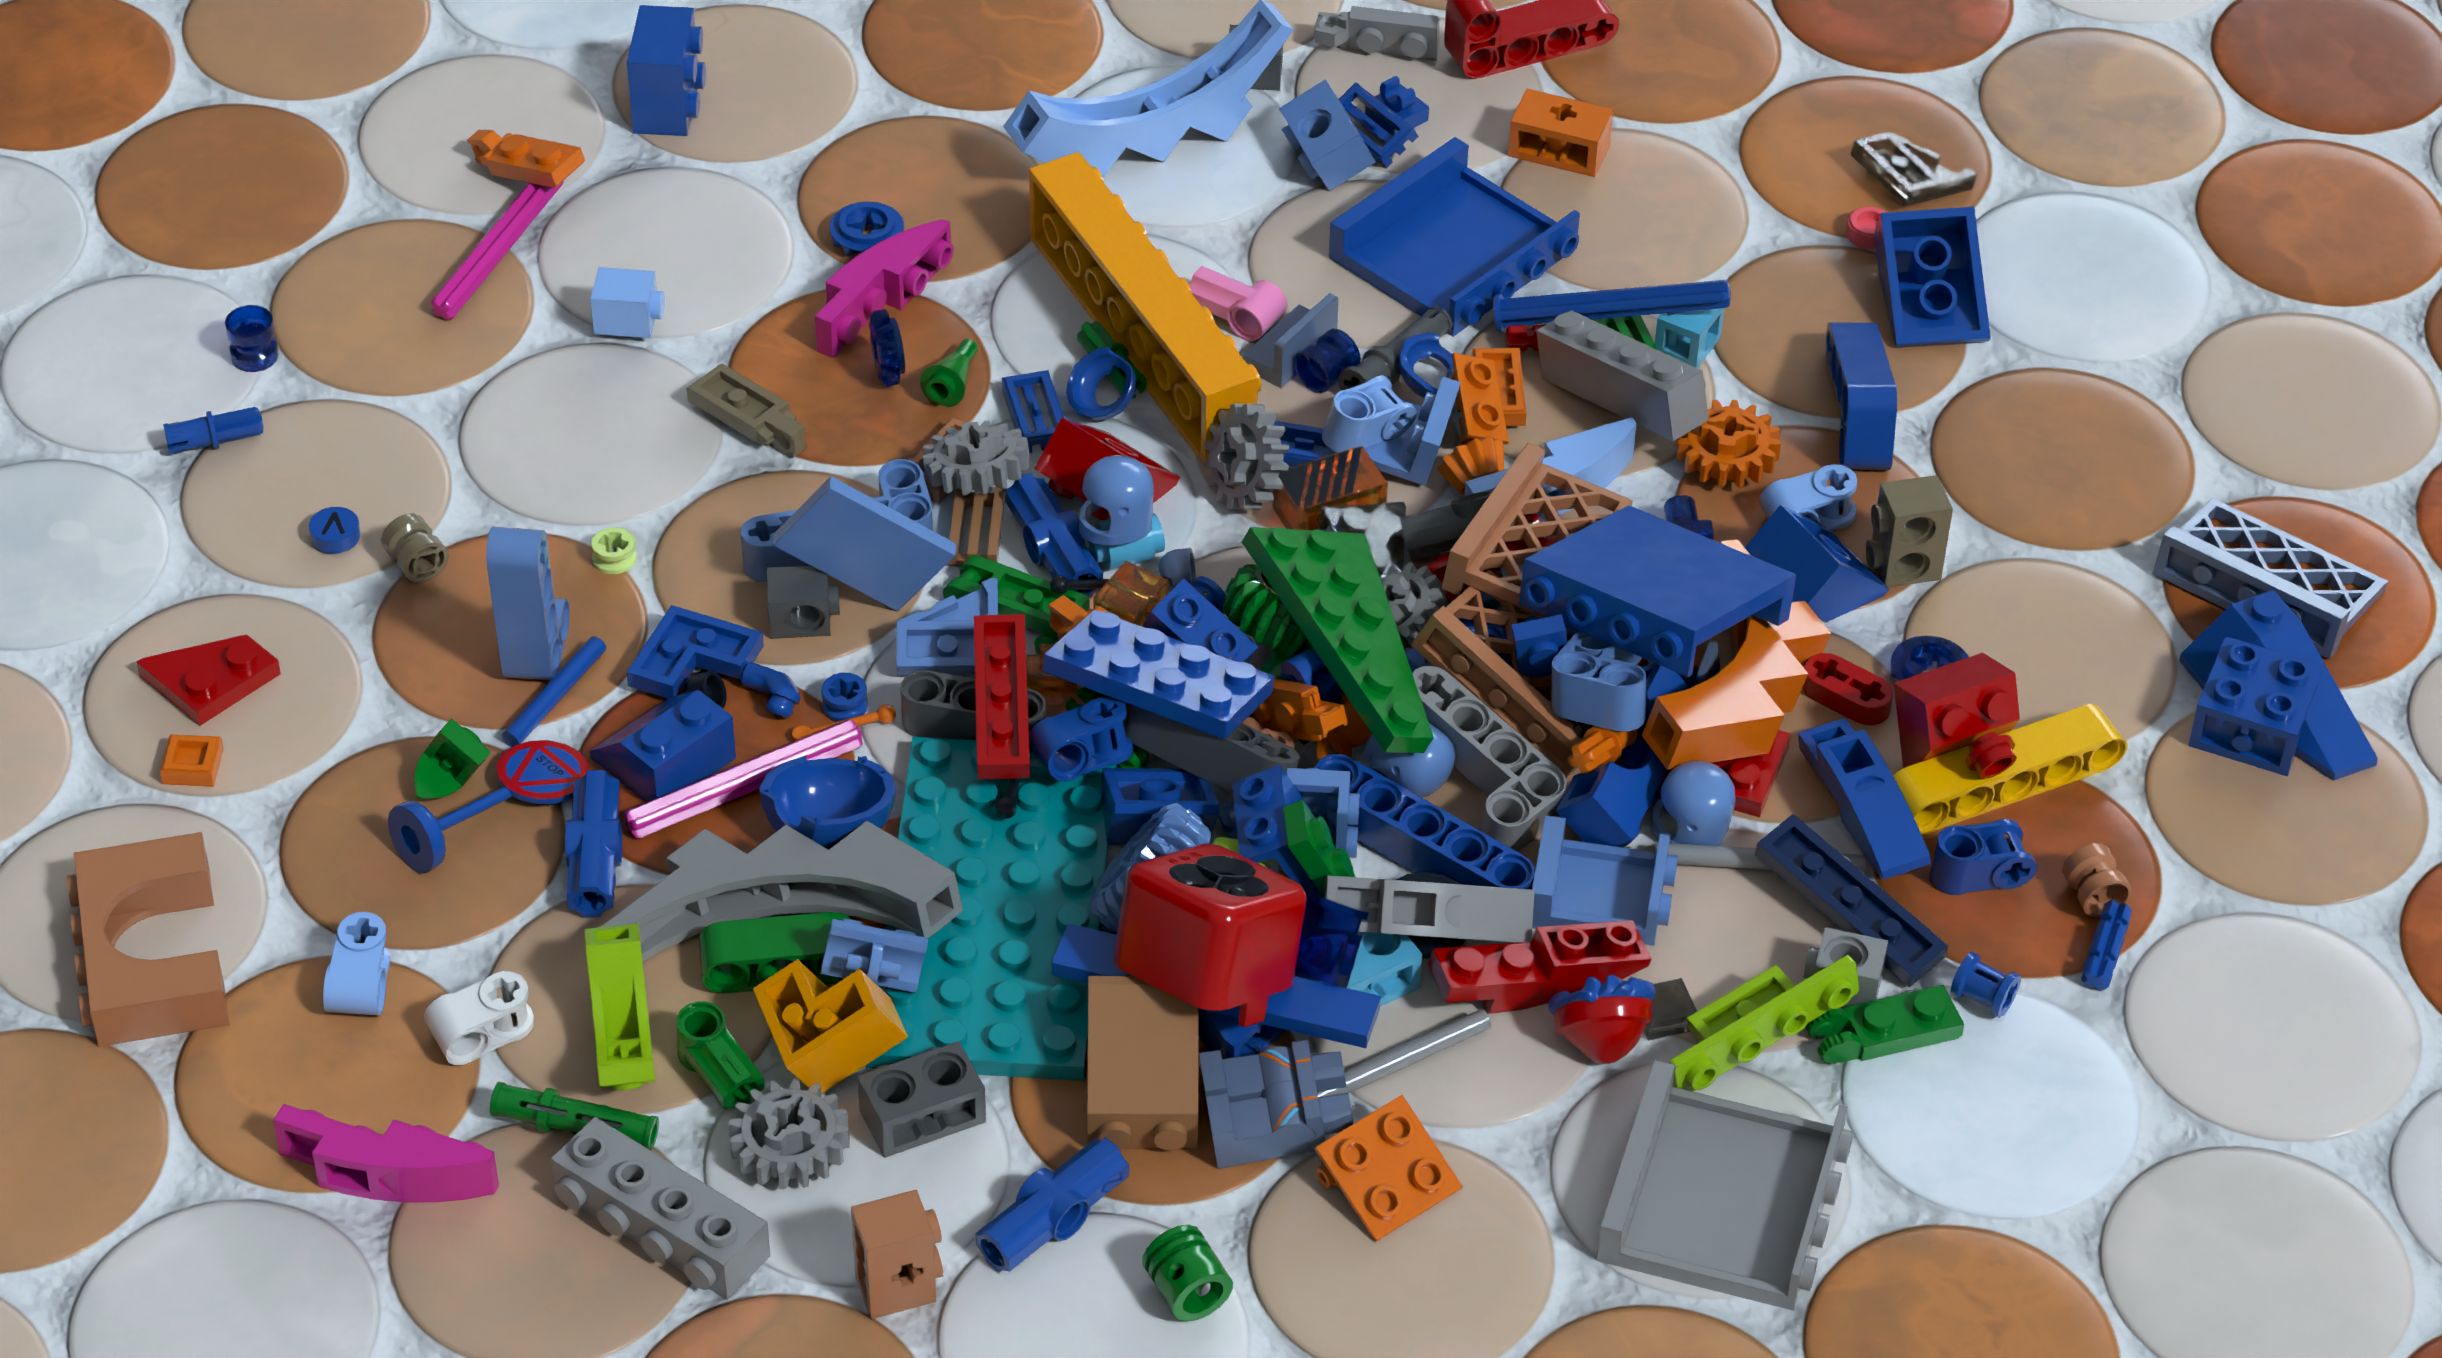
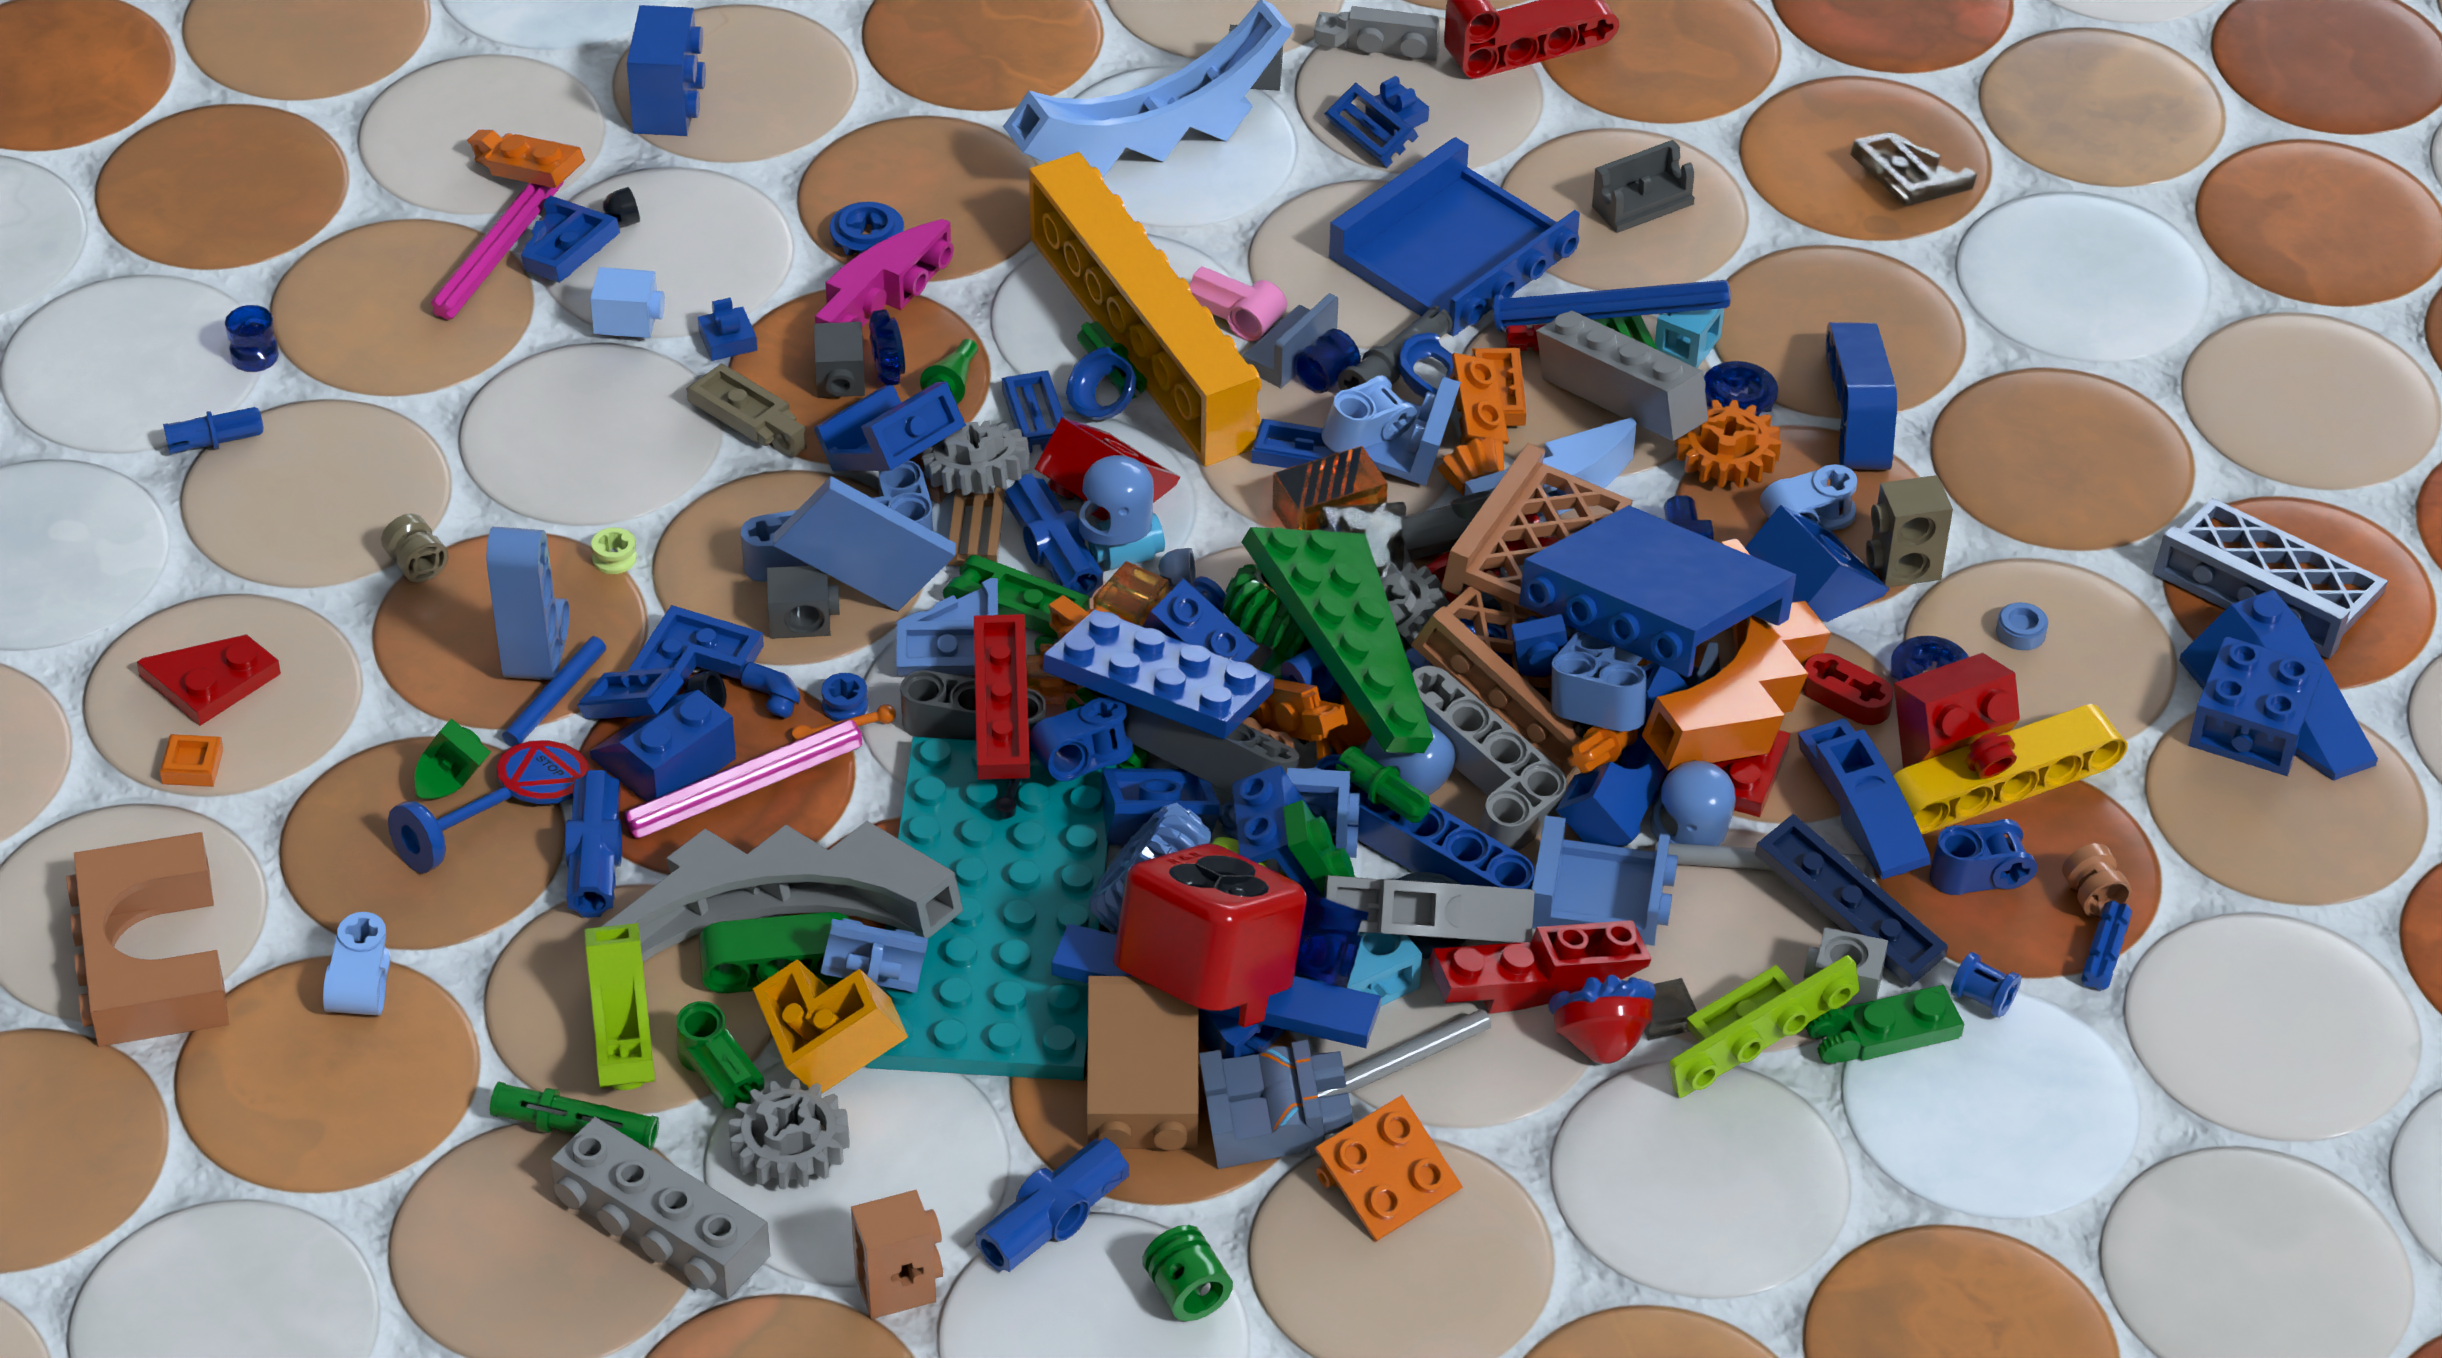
dark pink slope [273,1104,499,1202] -> none
blue tile [309,507,361,554] -> none
white piece [424,971,535,1065] -> none
blue cylinder [759,756,896,850] -> none
dark grey brick [857,1041,986,1158] -> none
black hinge [1050,572,1144,595] -> none
light grey gear [1203,403,1289,509] -> none
medium blue brick [1279,79,1376,191] -> none
orange brick [1508,88,1614,177] -> none
light grey panel [1596,1060,1854,1311] -> none
coral tile [1846,206,1887,249] -> none
blue slope [1874,206,1991,348] -> none
none -> blue wing [521,195,620,283]
none -> blue plate [577,668,684,719]
none -> black hinge [603,187,640,227]
none -> blue tile [697,297,757,361]
none -> dark grey brick [814,322,865,398]
none -> blue panel [814,382,966,471]
none -> green axle [1336,746,1432,823]
none -> dark grey hinge [1592,140,1695,233]
none -> clear blue gear [1703,361,1778,417]
none -> medium blue tile [1996,602,2048,650]

